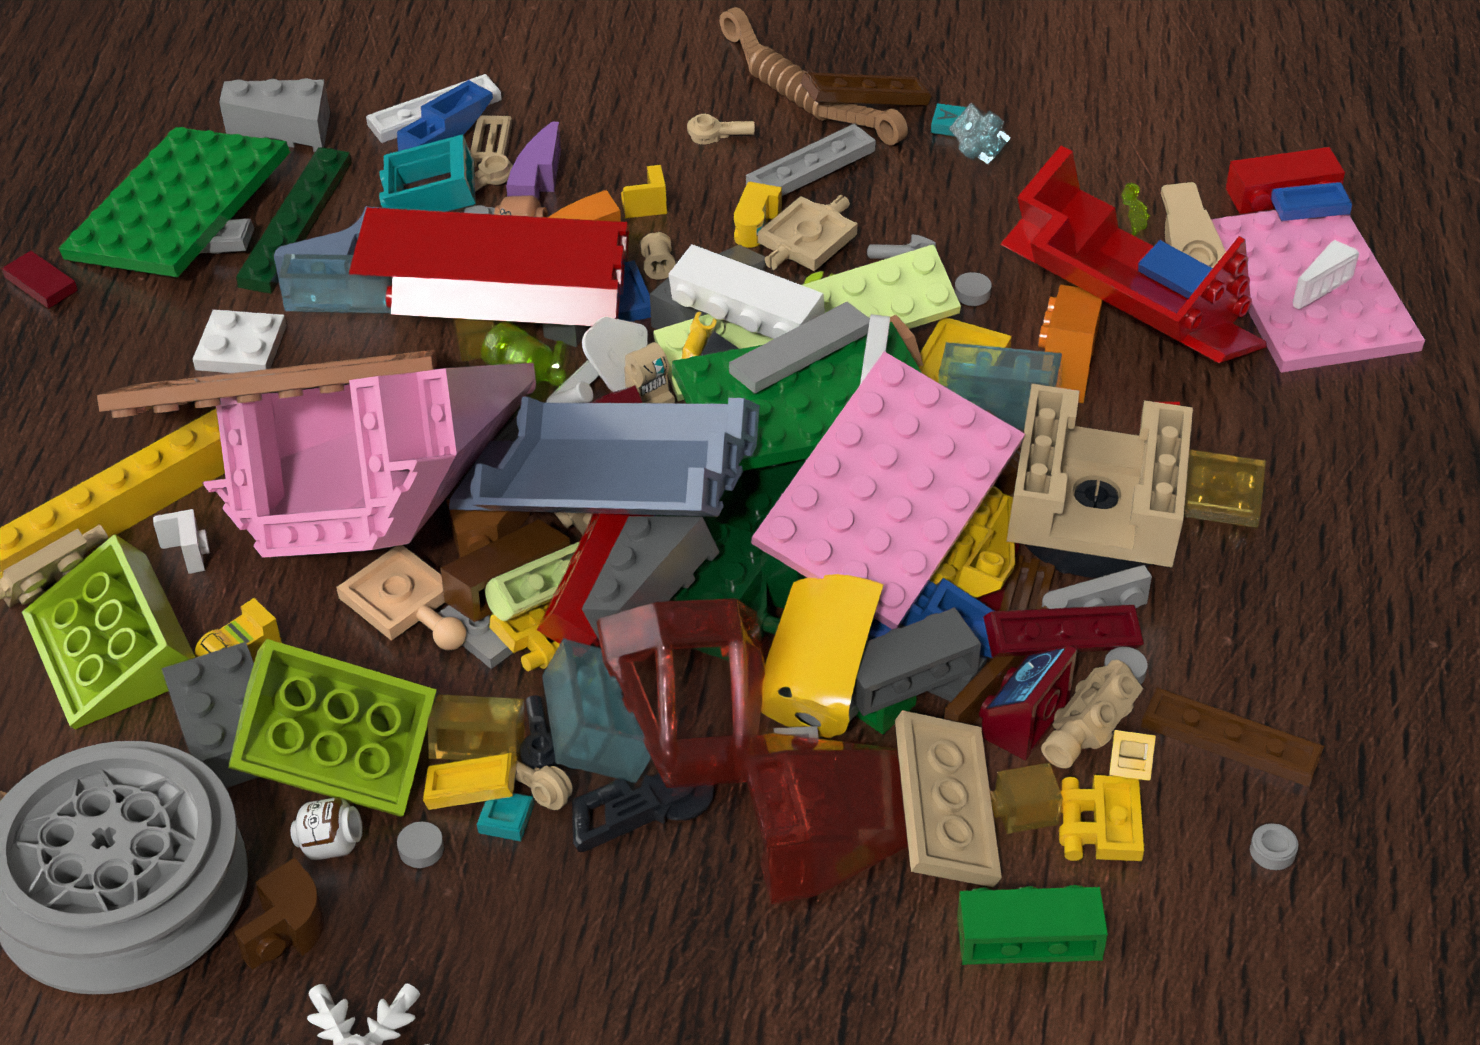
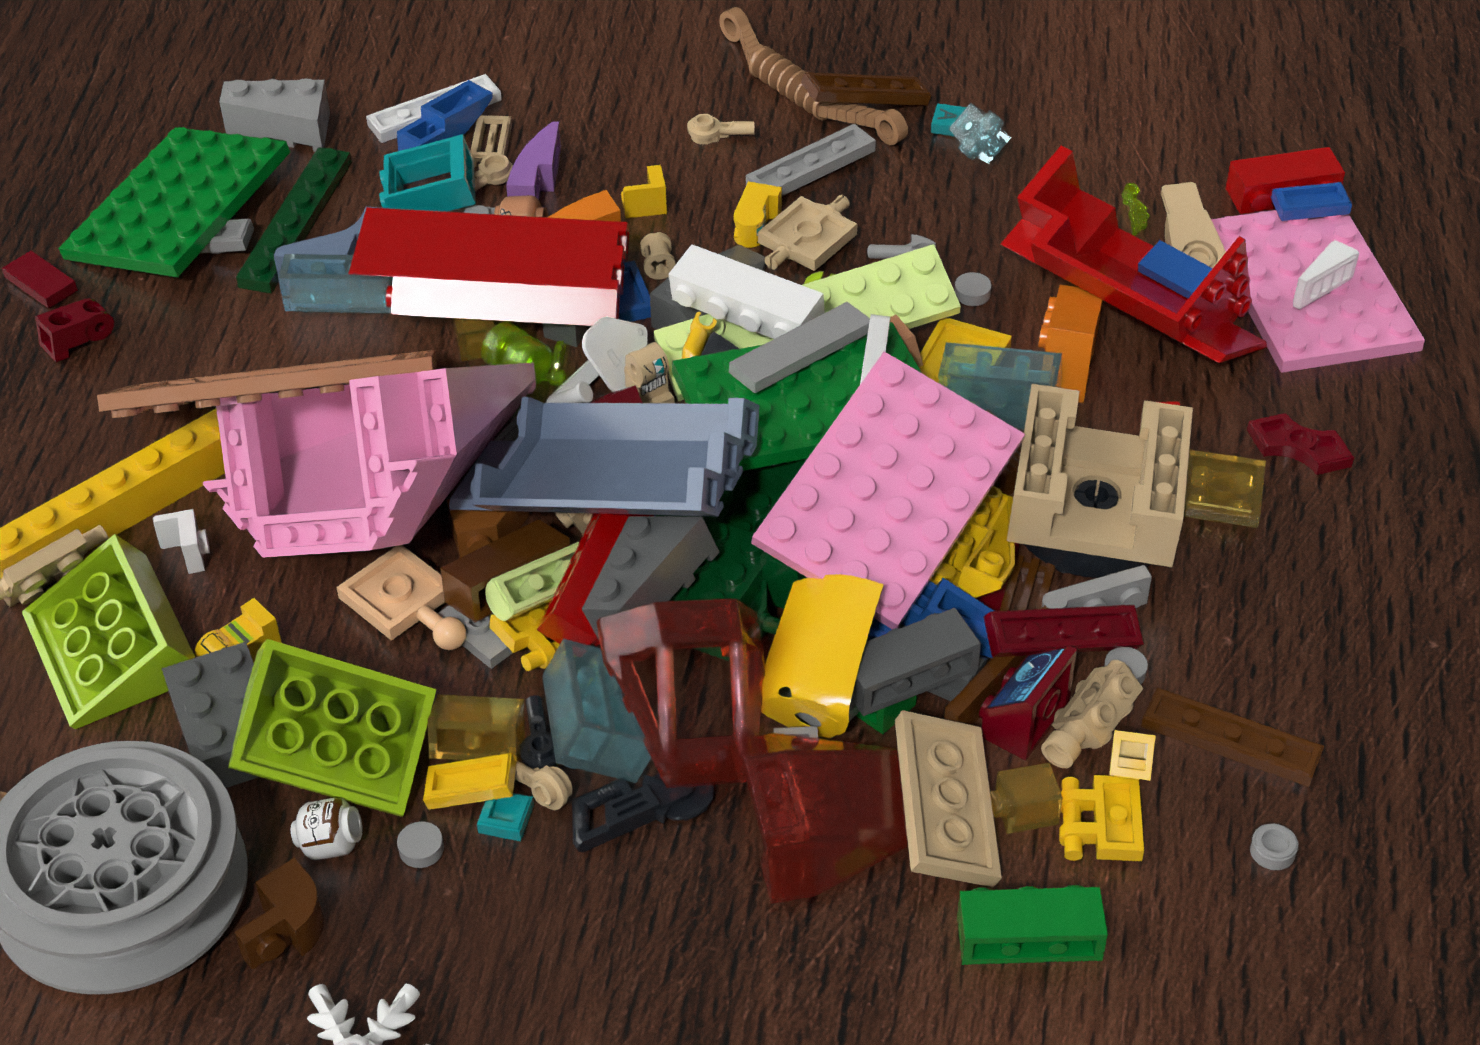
white plate [193,310,287,373] -> none
none -> dark red leg [35,298,114,362]
none -> dark red tile [1247,413,1354,475]

